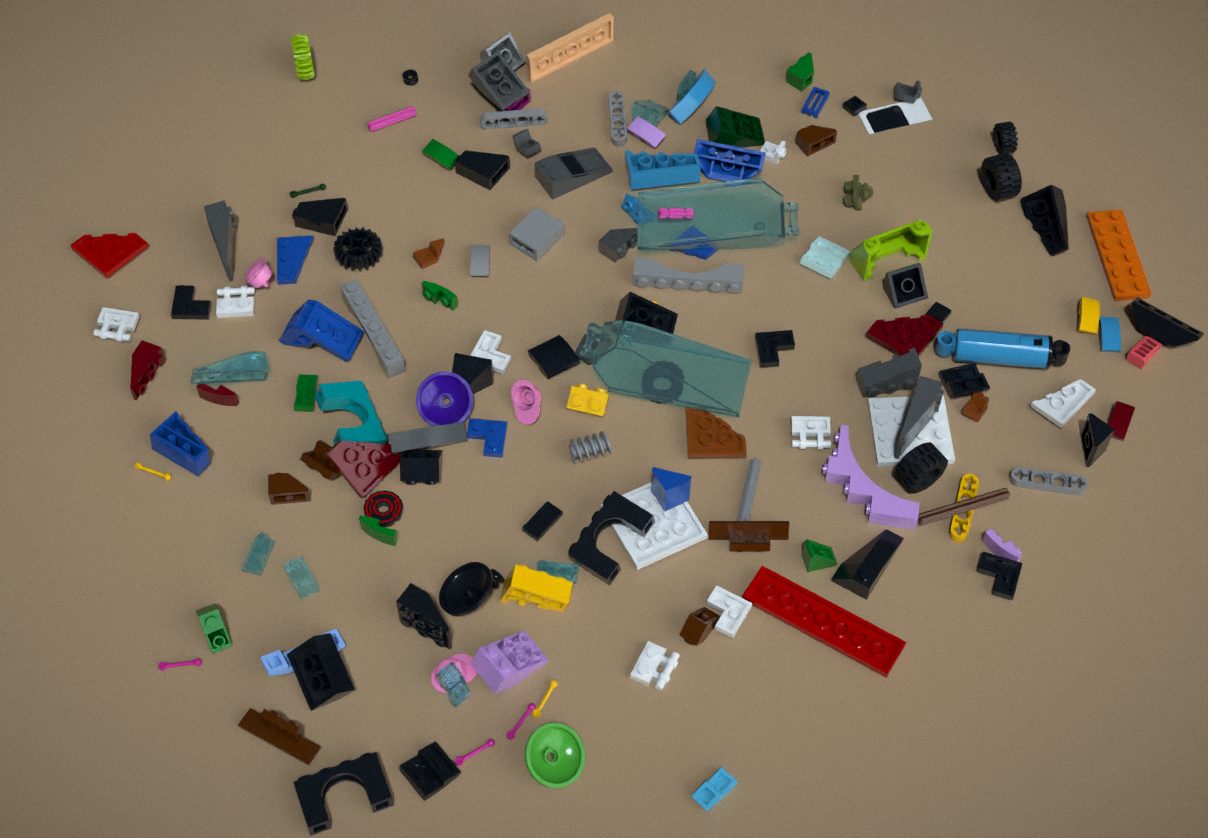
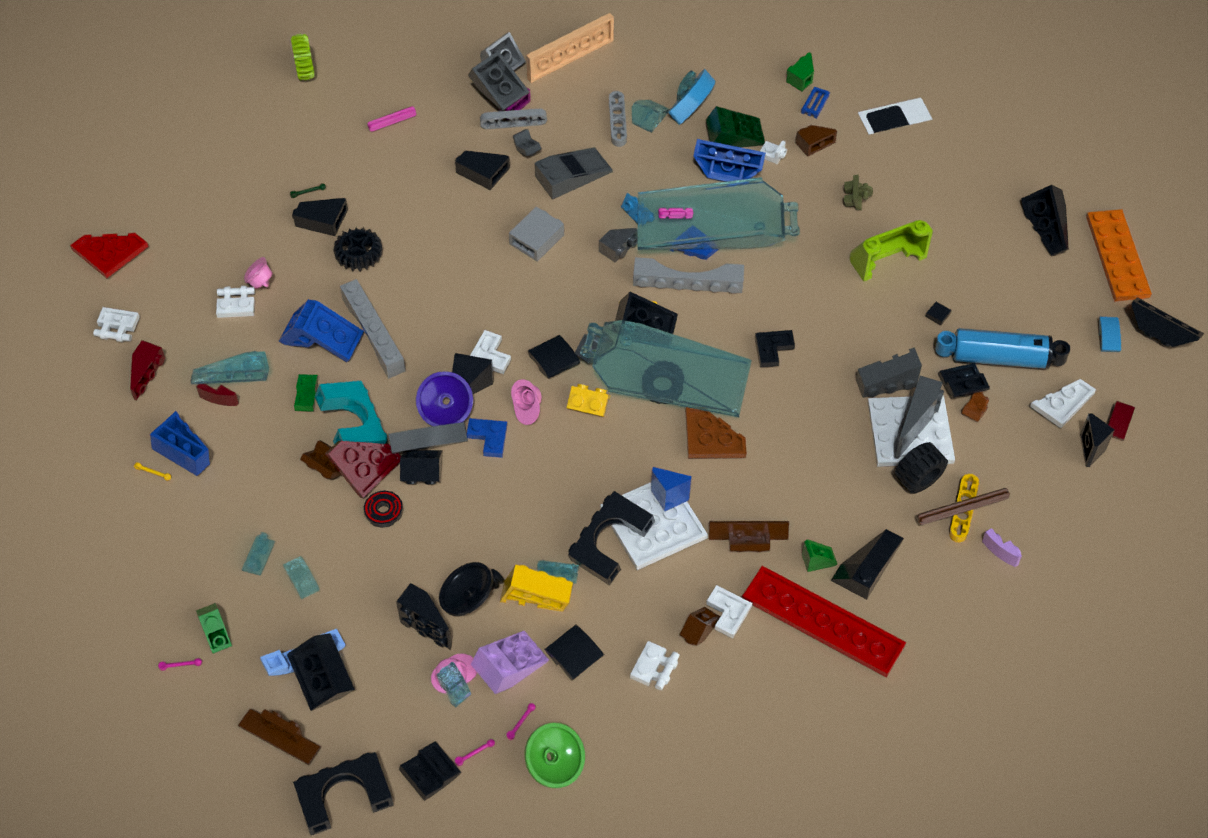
black plate [171,285,211,320] -> none
dark grey slope [204,200,237,282] -> none
reddish brown slope [268,473,311,505] -> none
blue wing [277,235,314,285] -> none
green slope [359,515,398,546] -> none
black bush [402,69,418,86] -> none
dark orange slope [413,238,444,269] -> none
green slope [421,281,458,311] -> none
green slope [422,139,459,170] -> none
light grey slope [470,245,490,276] -> none
black tile [522,501,563,542] -> none
yellow hinge [532,680,558,718] -> none
light grey piece [569,431,612,464] -> none
dark azure wedge [625,151,700,190] -> none
lavender slope [627,116,666,149] -> none
medium azure slope [691,767,738,812] -> none
light grey axle [737,458,762,521] -> none
white plate [791,416,831,450] -> none
light aqua slope [800,236,850,279] -> none
lavender arch [822,425,920,530] -> none
black tile [842,96,867,116] -> none
dark red plate [866,315,944,357] -> none
black slope [883,262,928,308] -> none
dark grey bracket [894,80,922,104] -> none
black plate [977,552,1023,600] -> none
black tyre [981,152,1022,201] -> none
black tyre [993,121,1018,154] -> none
light grey beam [1009,467,1088,496] -> none
yellow slope [1077,297,1100,335] -> none
coral slope [1126,336,1163,370] -> none
none -> black slope [544,624,604,681]

